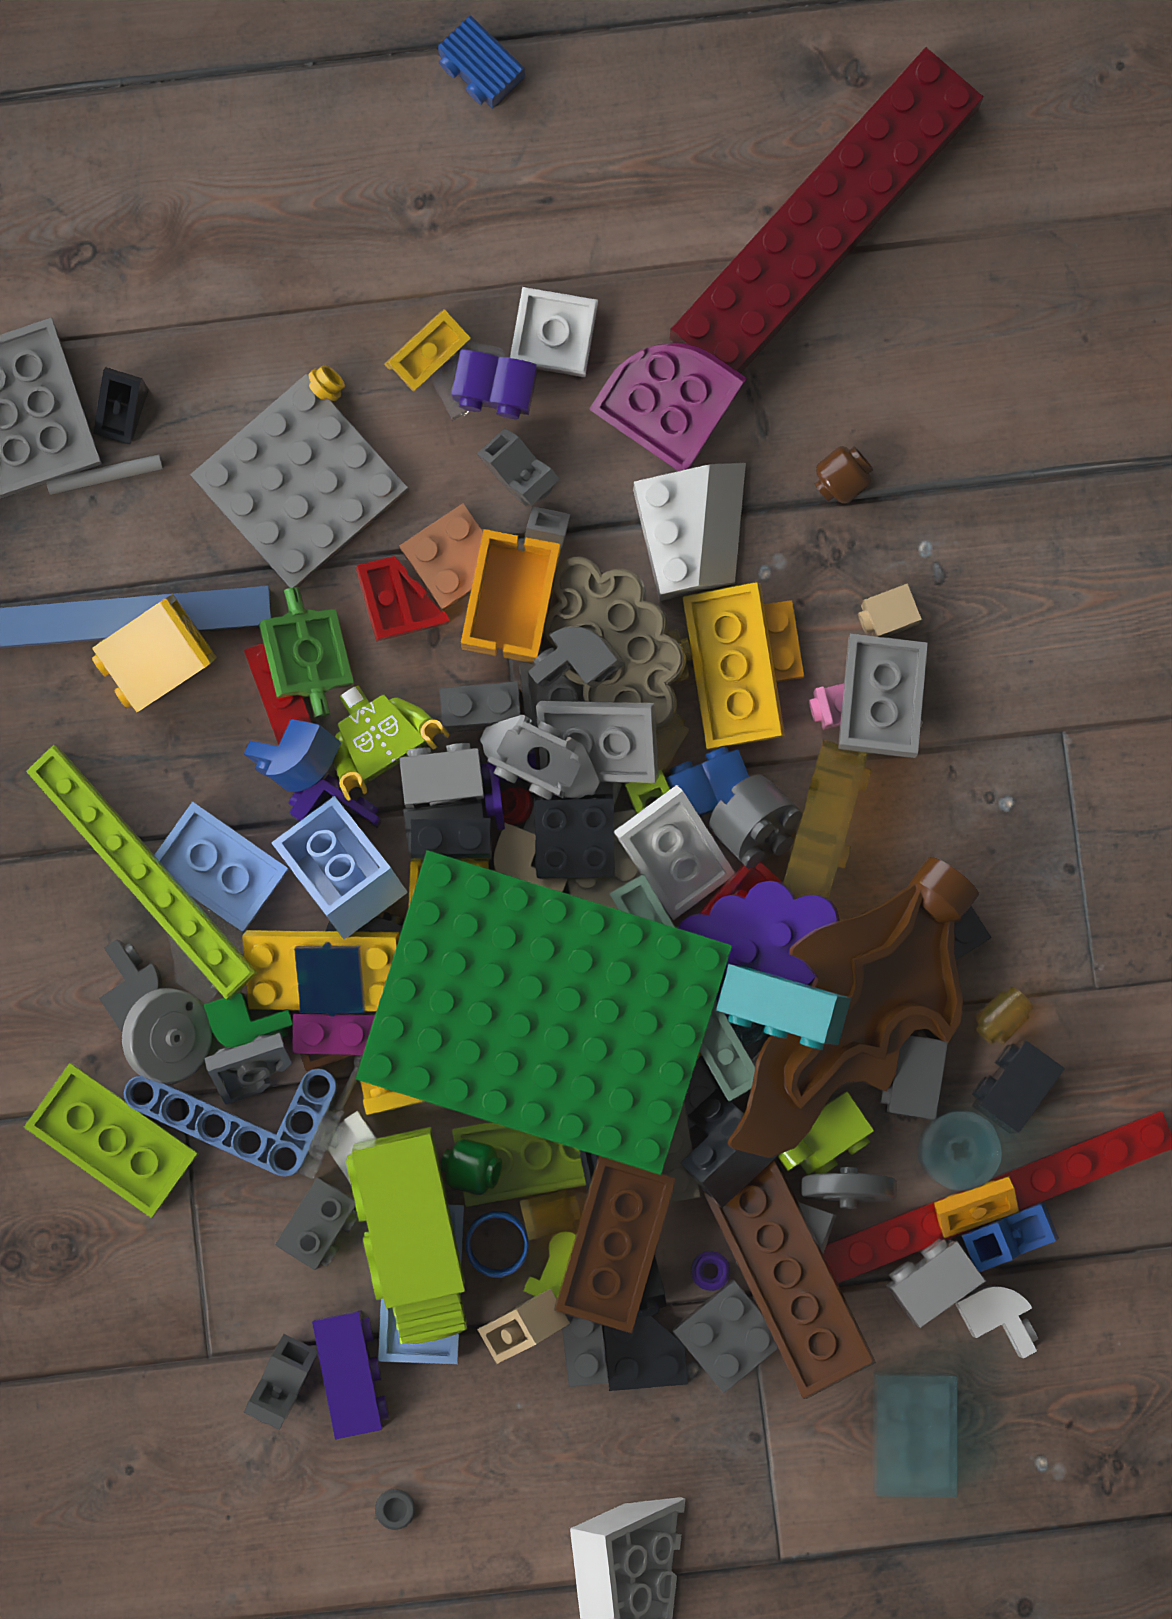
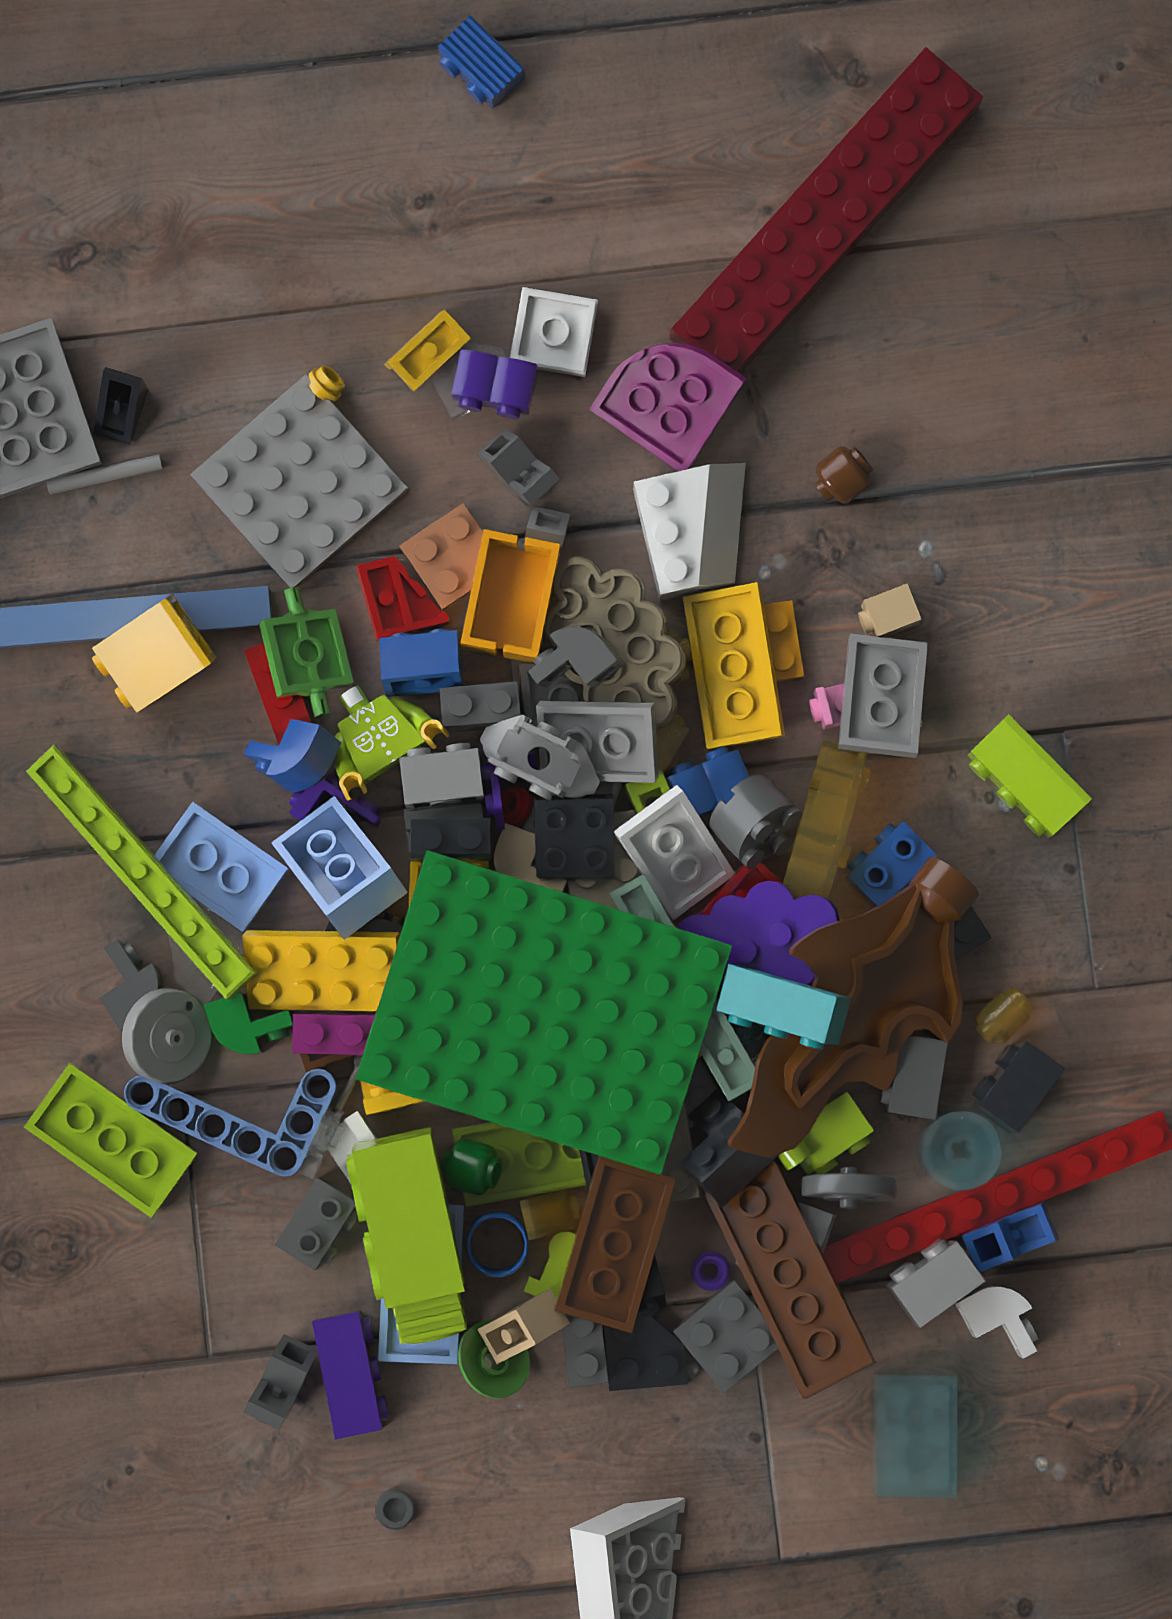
dark grey plate [204,1033,292,1105] -> none
clear blue piece [294,942,365,1017] -> none
light orange plate [934,1177,1019,1238] -> none
none -> blue brick [380,629,464,697]
none -> bright green dish [458,1320,530,1399]
none -> blue brick [845,821,937,908]
none -> lime slope [967,714,1092,838]

